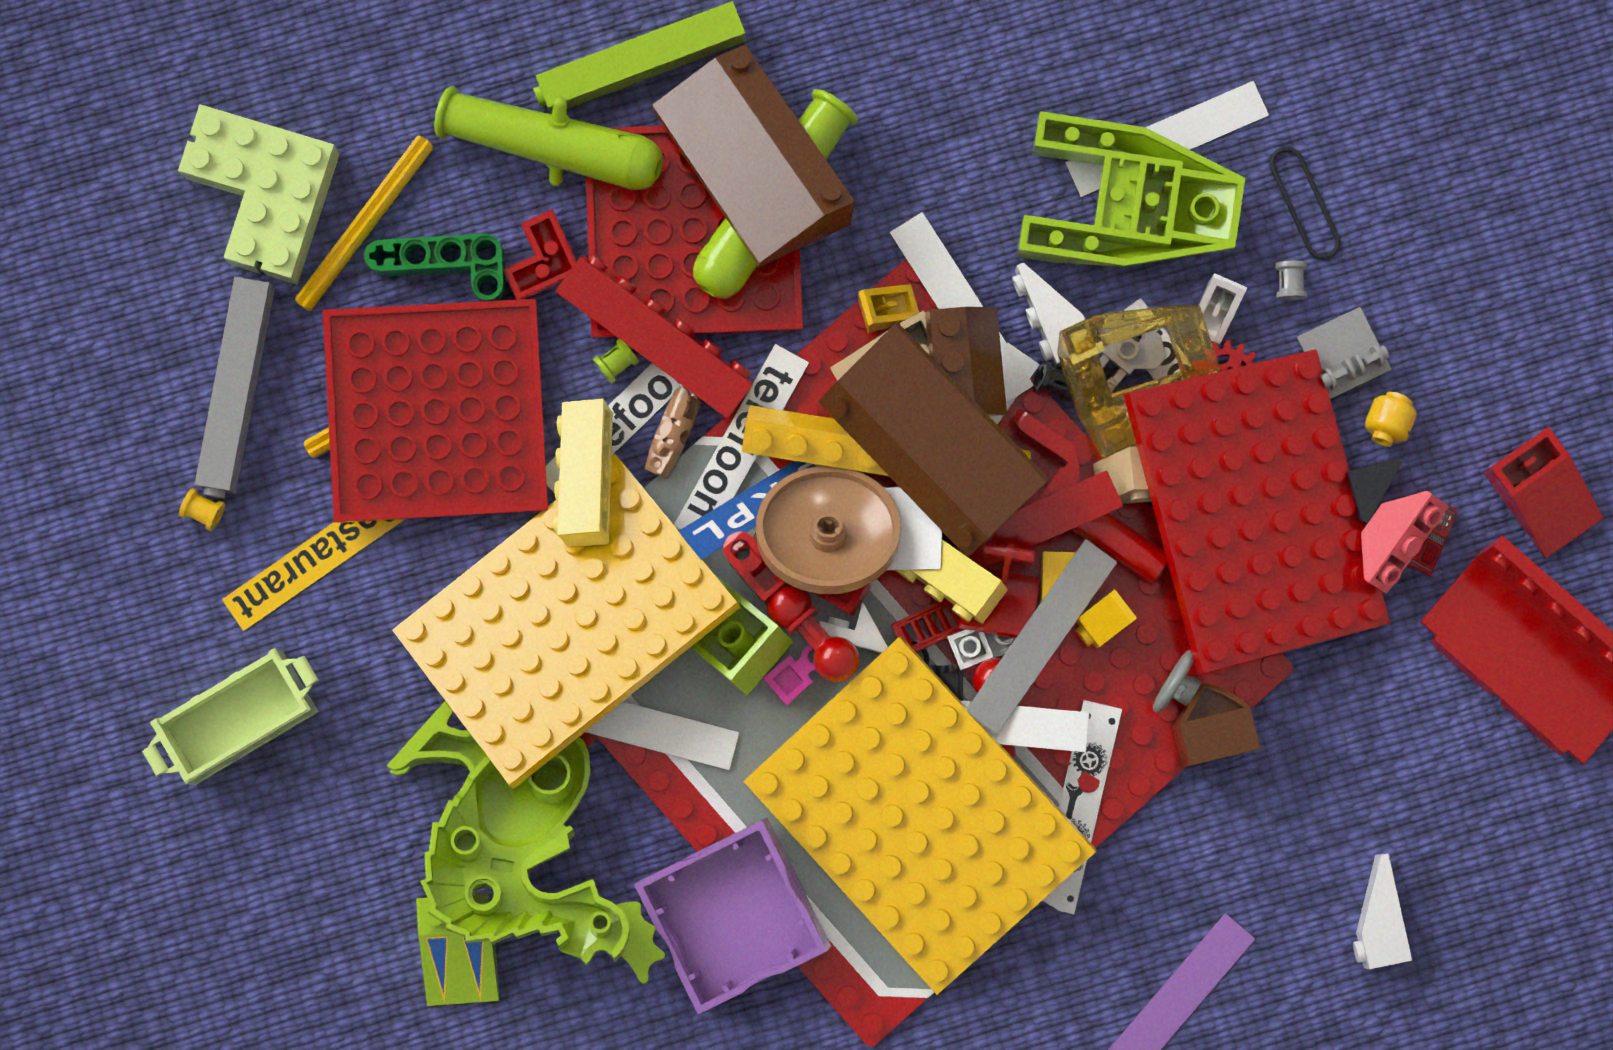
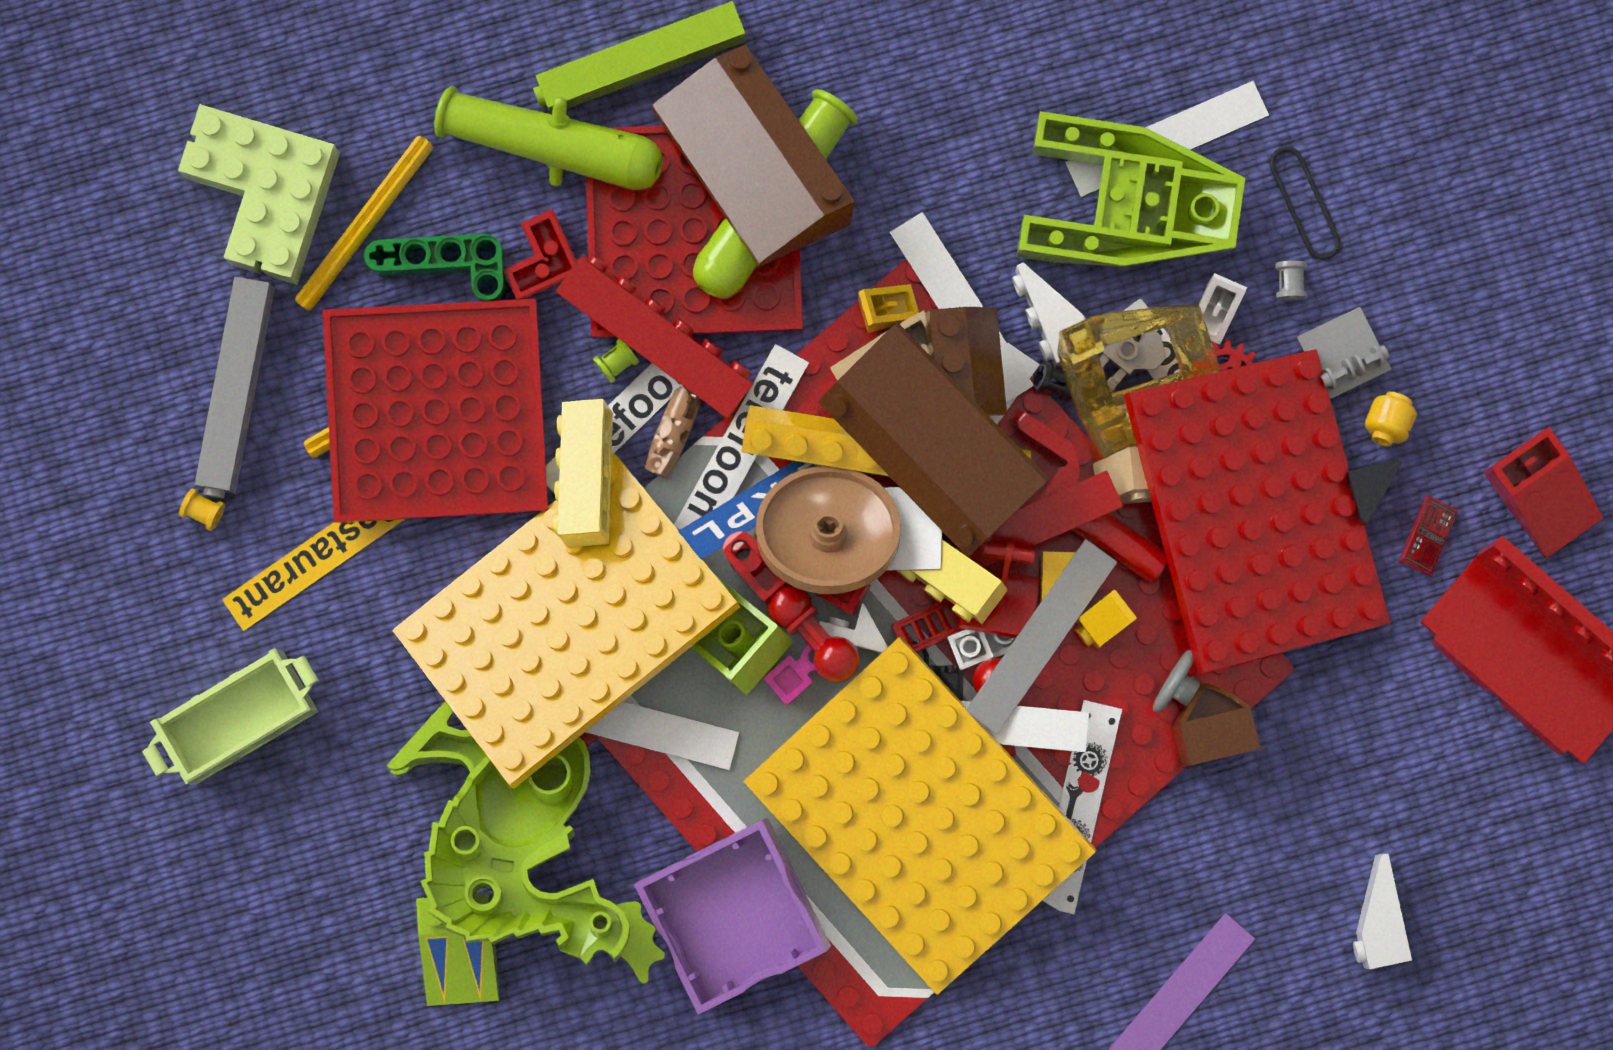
coral slope [1361,491,1449,594] -> none

